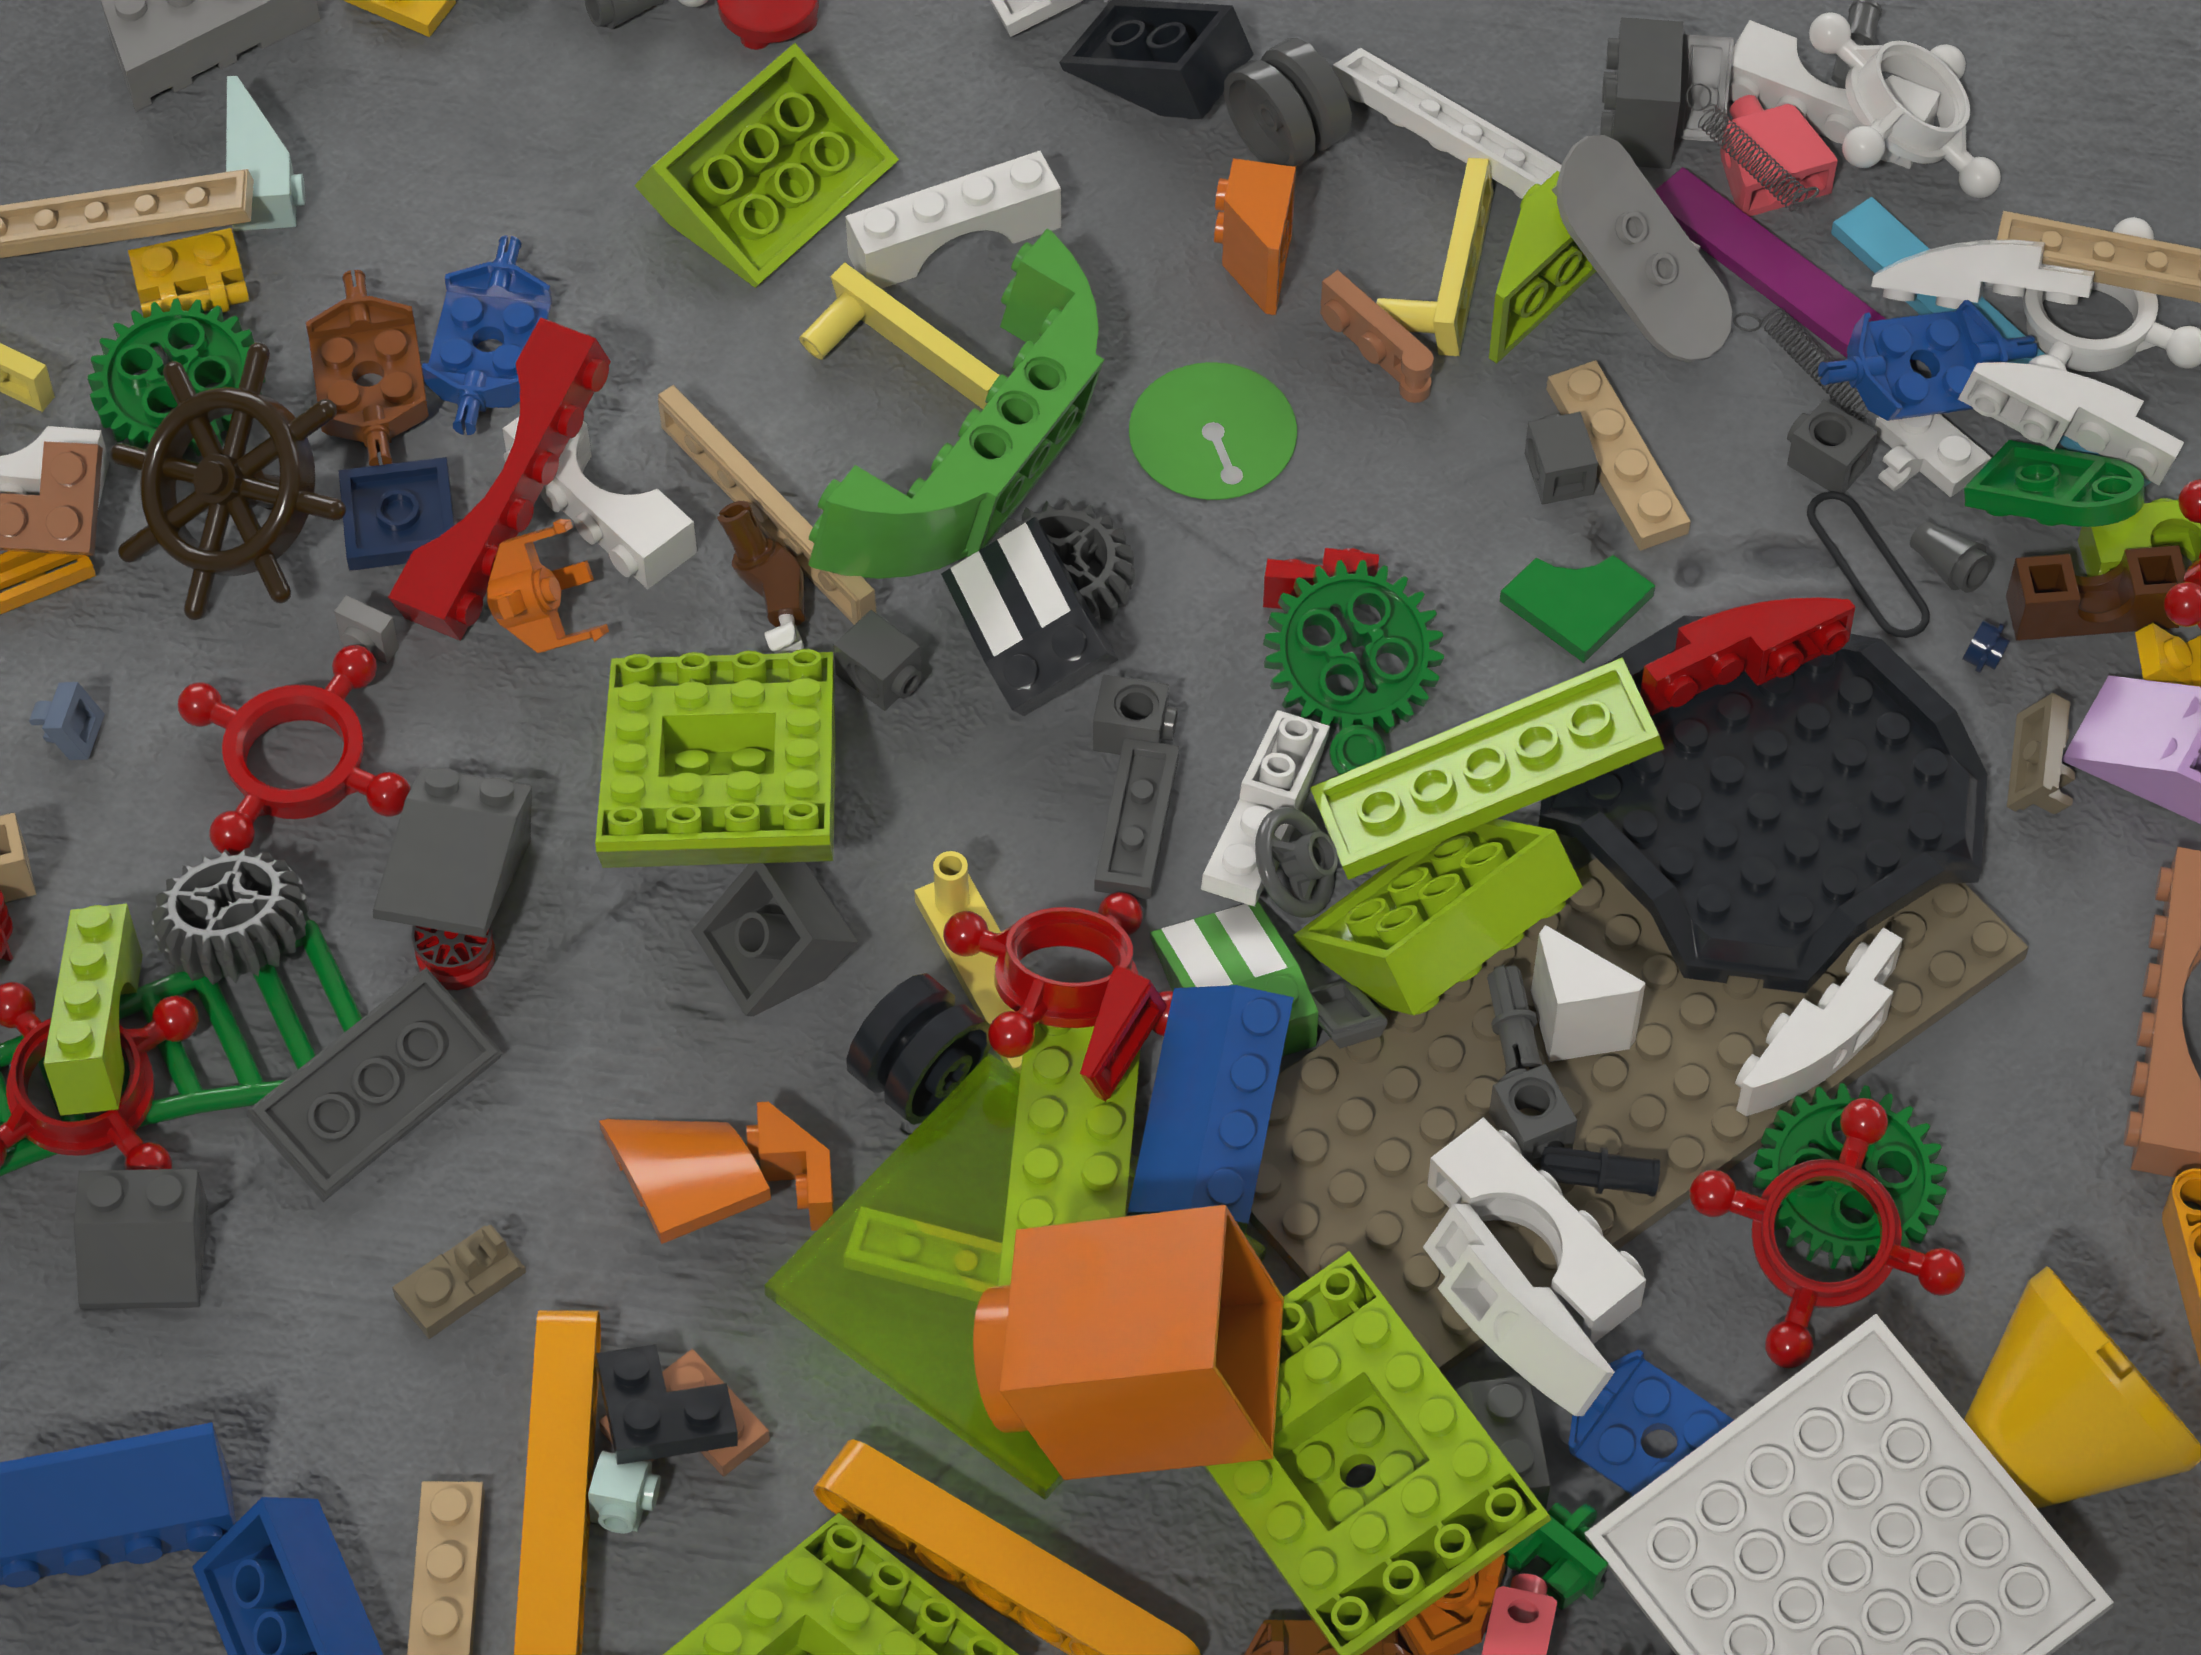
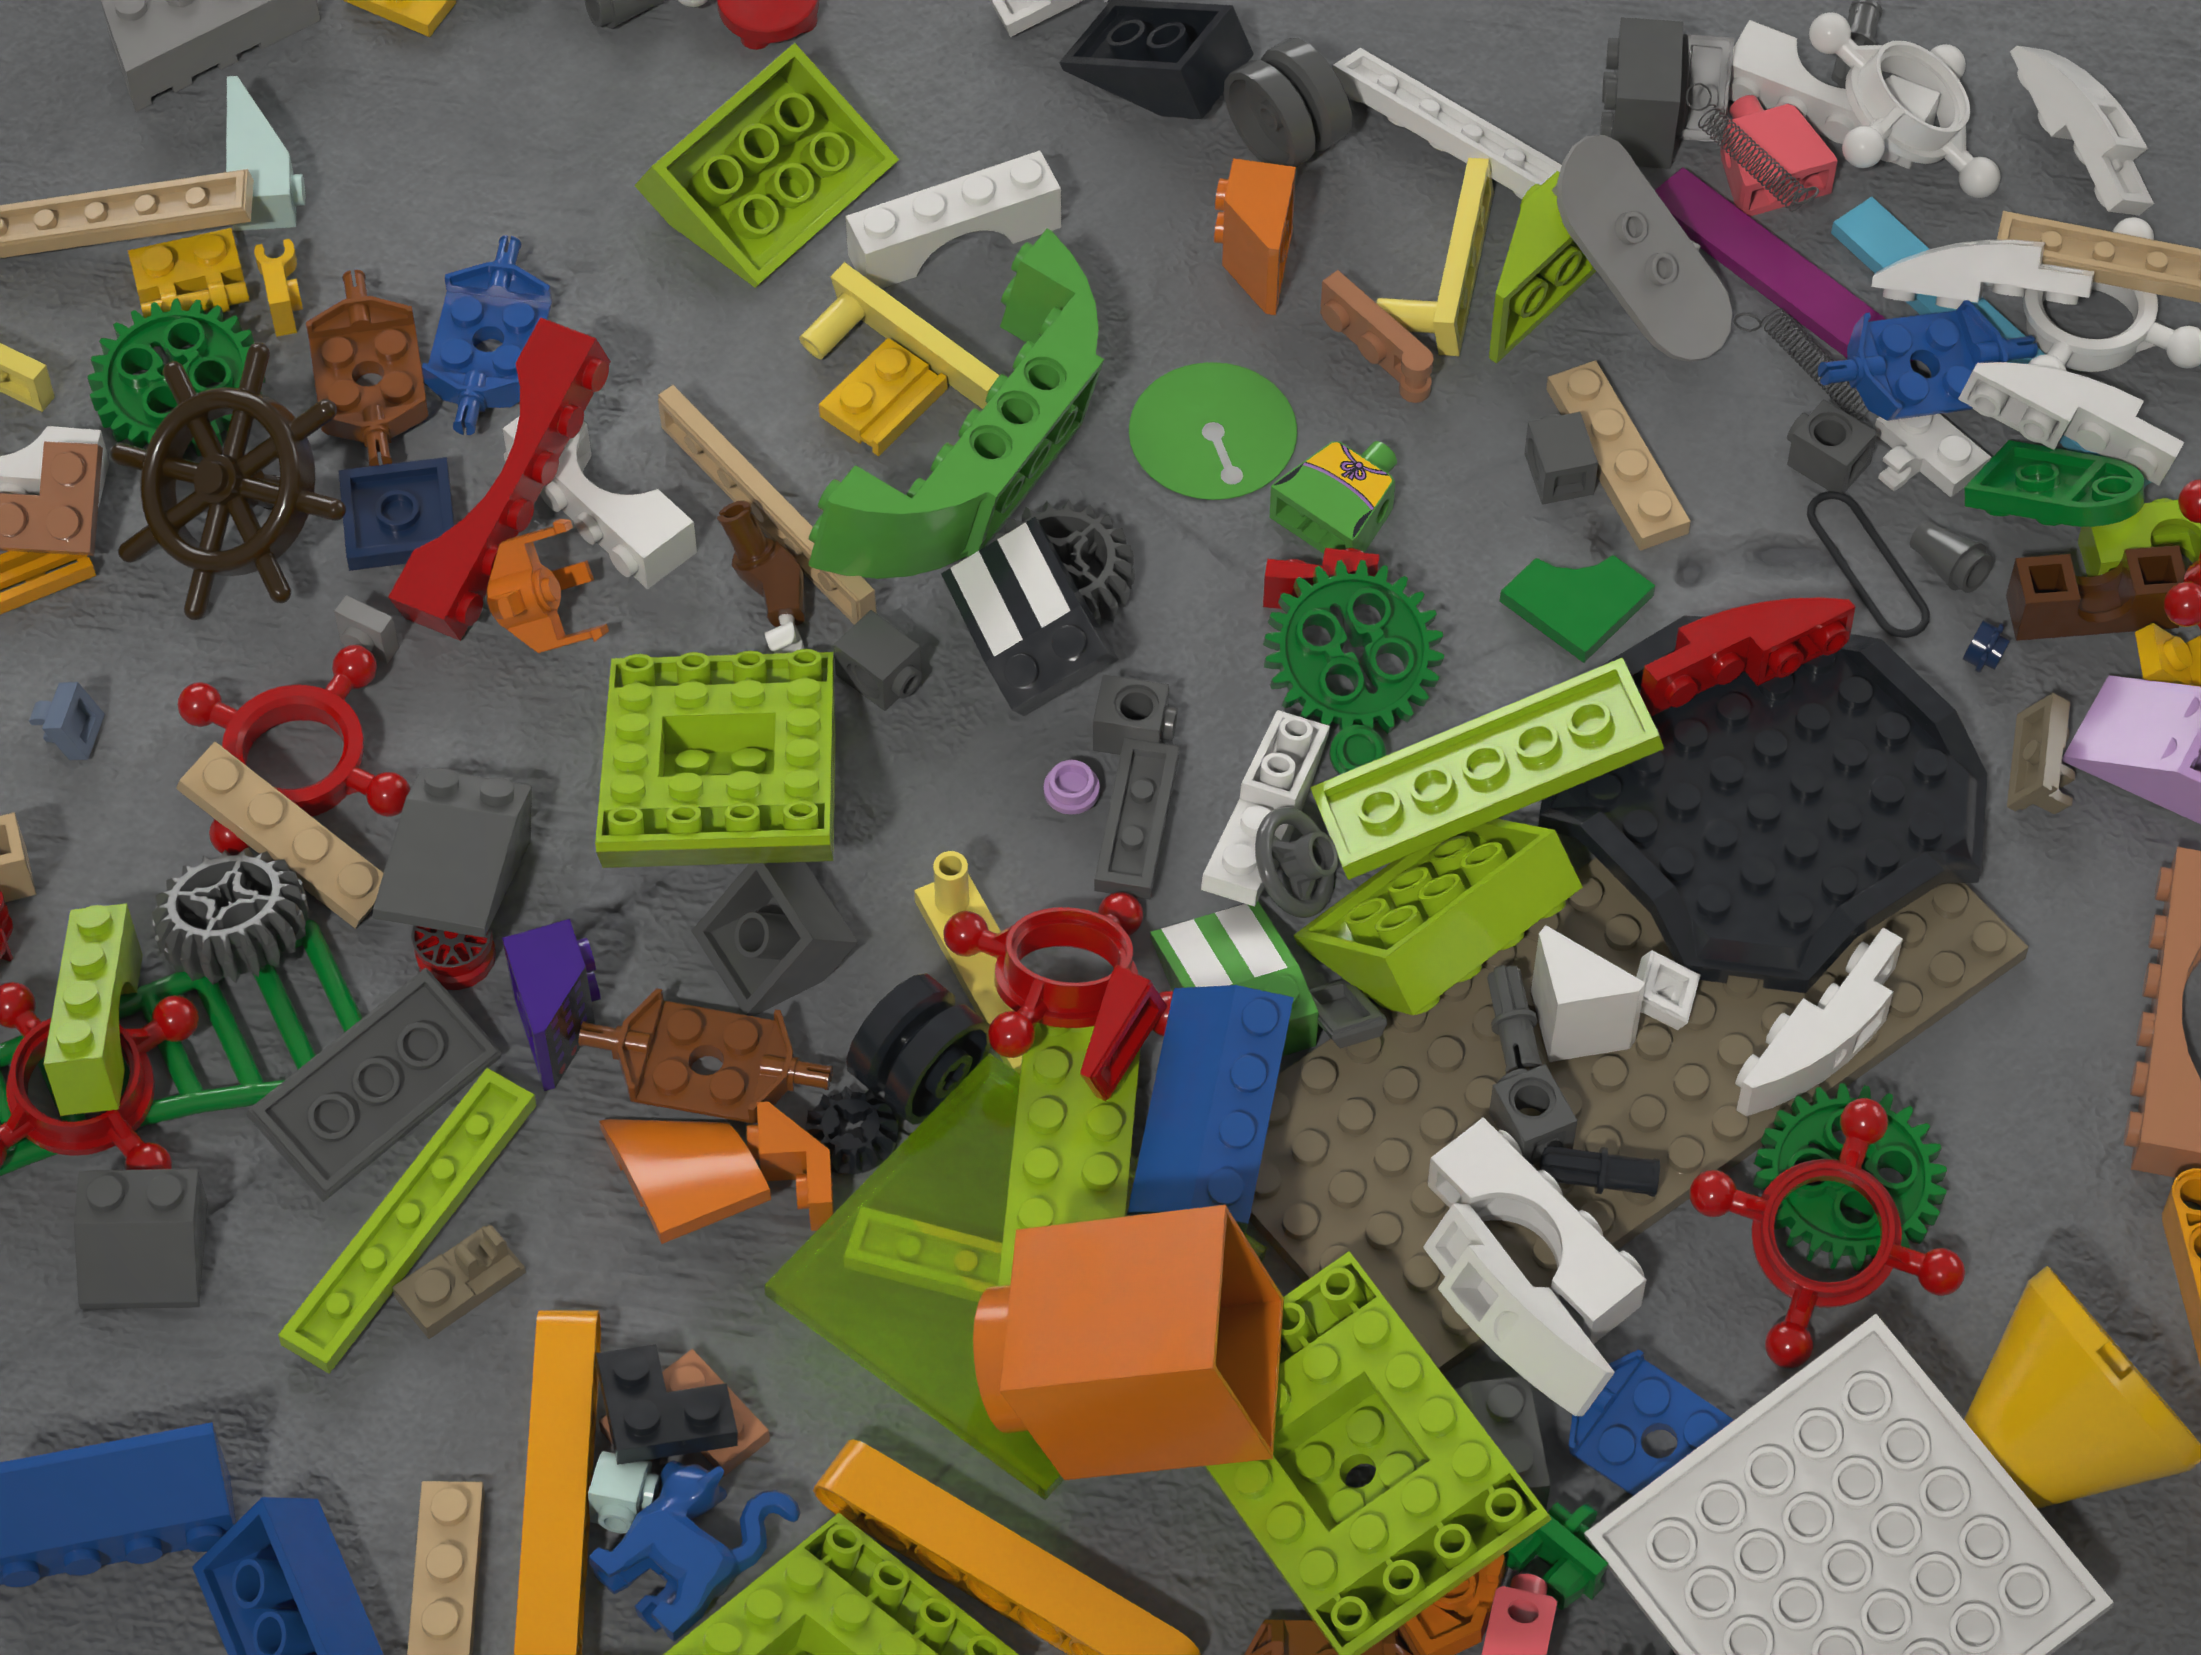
none -> tan plate [176,741,384,929]
none -> yellow plate [254,239,303,337]
none -> lime plate [278,1068,537,1374]
none -> dark purple slope [502,919,601,1091]
none -> dark orange plate [578,988,833,1124]
none -> blue animal [589,1460,801,1642]
none -> black gear [805,1086,898,1175]
none -> yellow plate [819,338,948,456]
none -> lavender plate [1043,760,1100,815]
none -> bright green torso [1269,441,1397,554]
none -> white tile [1636,950,1700,1030]
none -> white slope [2010,46,2154,215]

